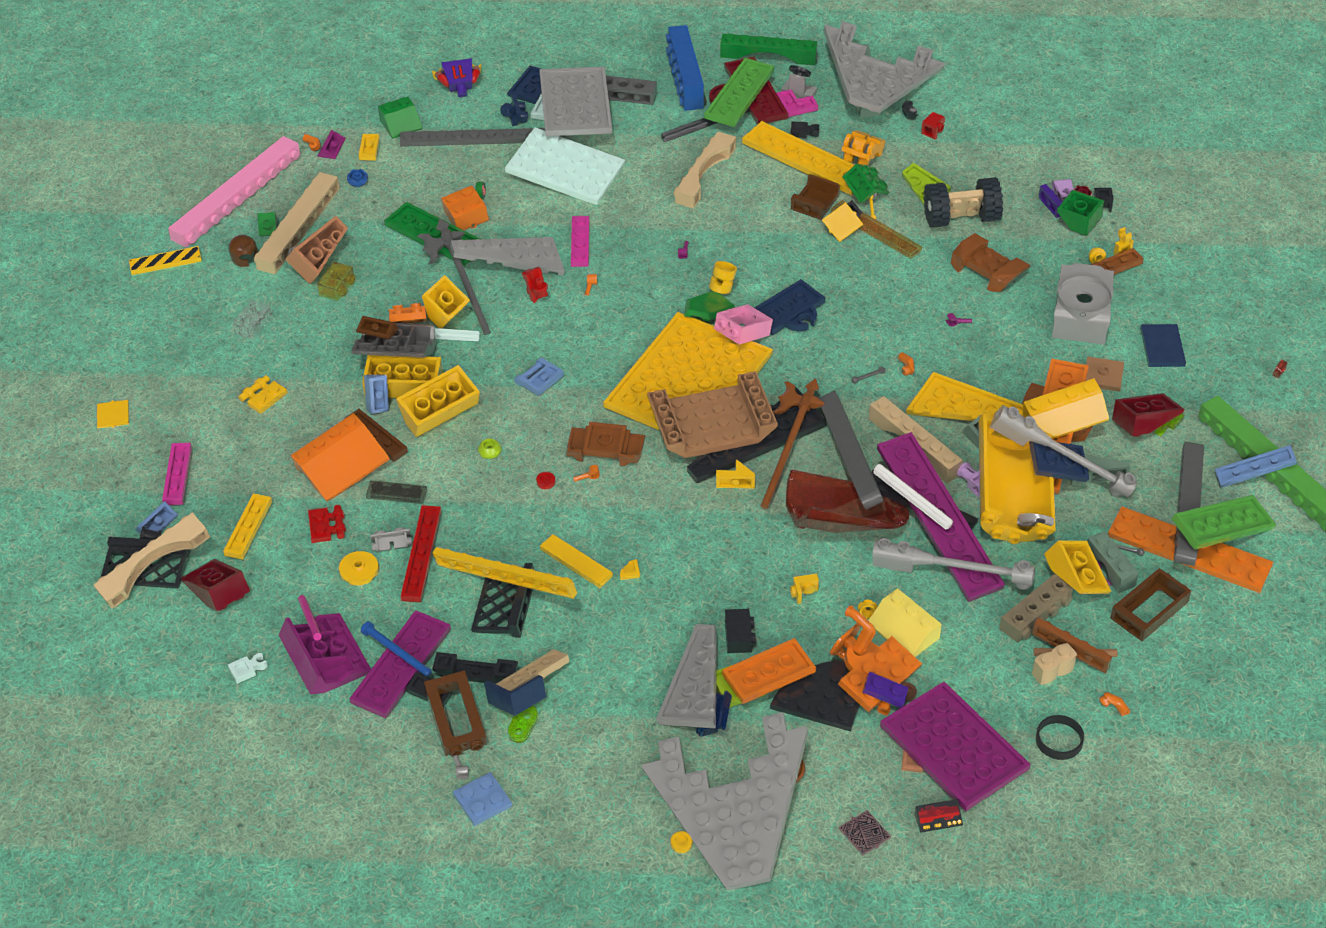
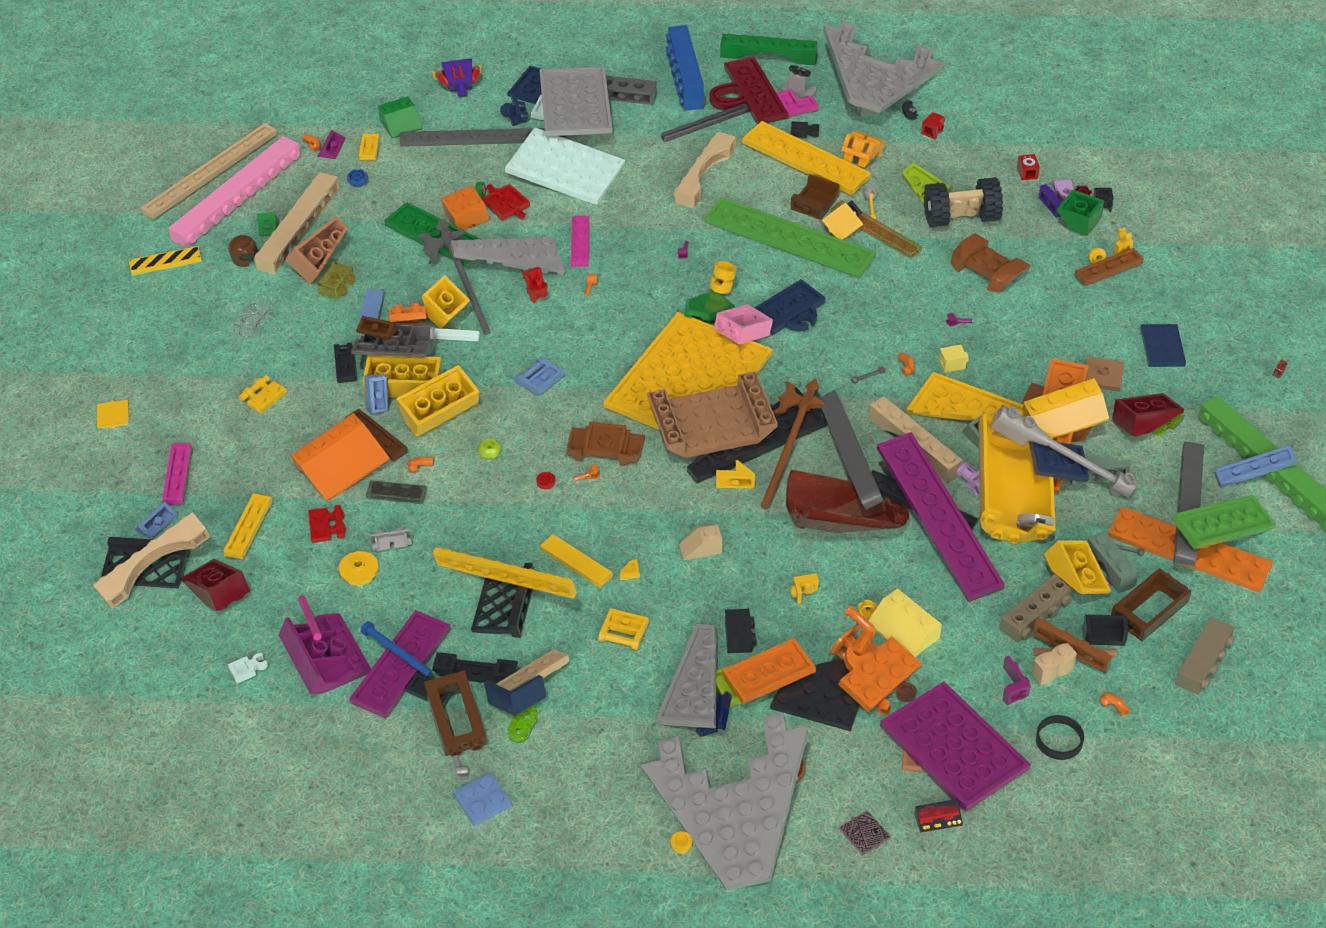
black bush [139,526,162,540] -> none
red plate [401,505,442,602] -> none
bright green plate [704,58,774,127] -> none
green bracket [842,163,890,203] -> none
dark purple plate [862,672,908,708] -> none
light grey bar [872,538,1036,590] -> none
white axle [873,464,953,529] -> none
light grey piece [1052,263,1114,345] -> none
none -> tan plate [141,123,277,220]
none -> black plate [334,342,356,383]
none -> medium blue tile [359,290,384,322]
none -> orange arm [407,456,434,472]
none -> red plate [482,184,530,221]
none -> yellow plate [598,608,649,651]
none -> tan slope [679,523,722,560]
none -> bright green plate [705,197,876,278]
none -> light yellow brick [939,345,969,373]
none -> magenta bracket [1002,656,1031,705]
none -> red brick [1017,154,1040,181]
none -> black panel [1082,614,1128,646]
none -> dark tan brick [1175,617,1235,695]

